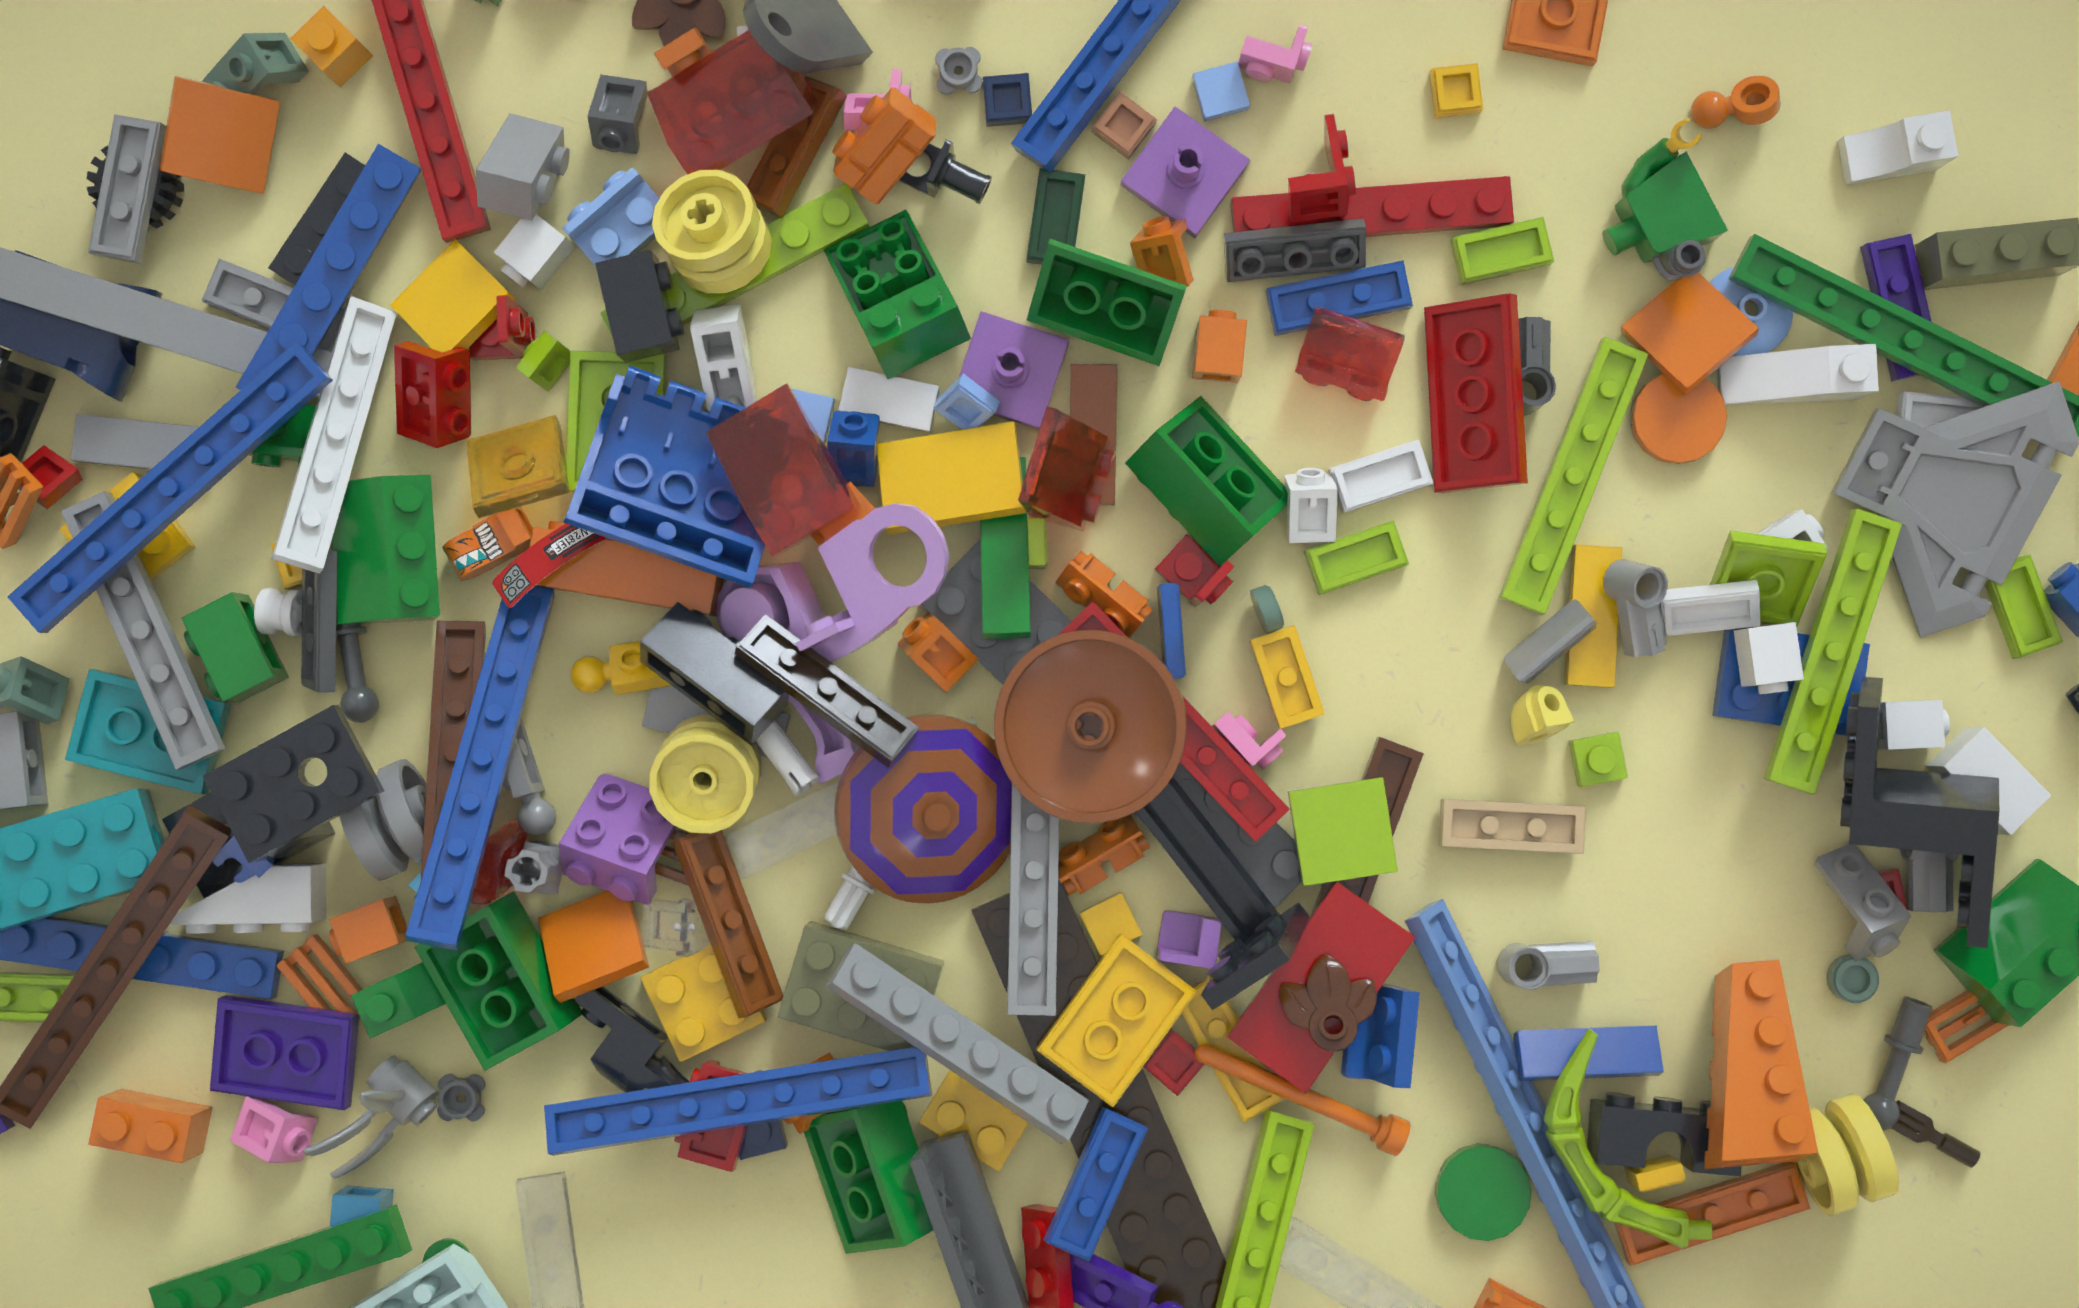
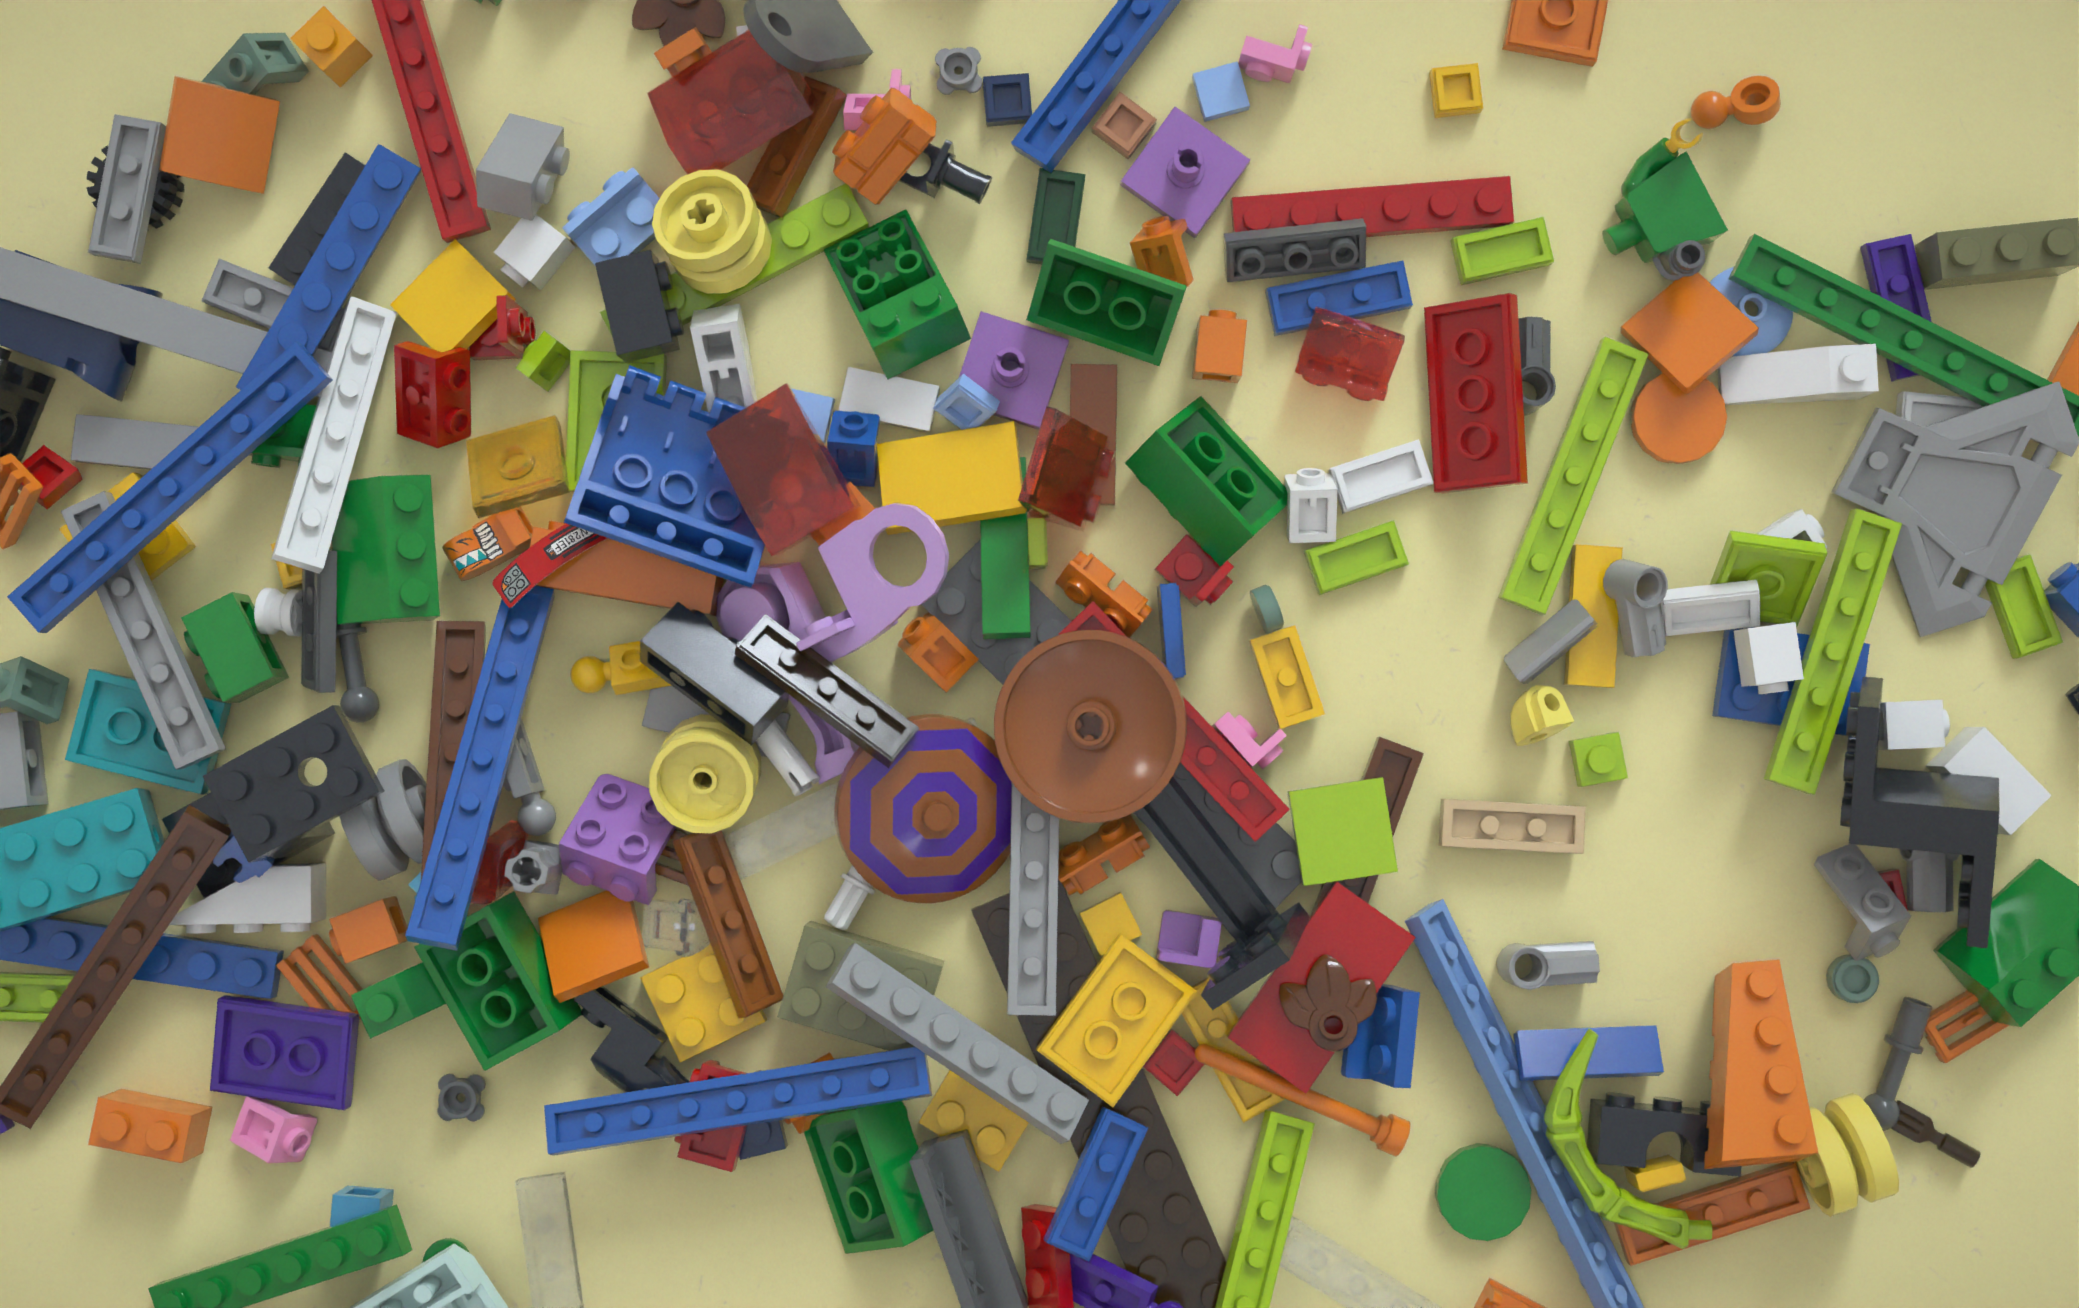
light grey plant [303,1055,438,1178] -> none
dark grey bracket [587,74,648,154] -> none
red bracket [1288,114,1356,223] -> none
white arch [1837,110,1958,186] -> none

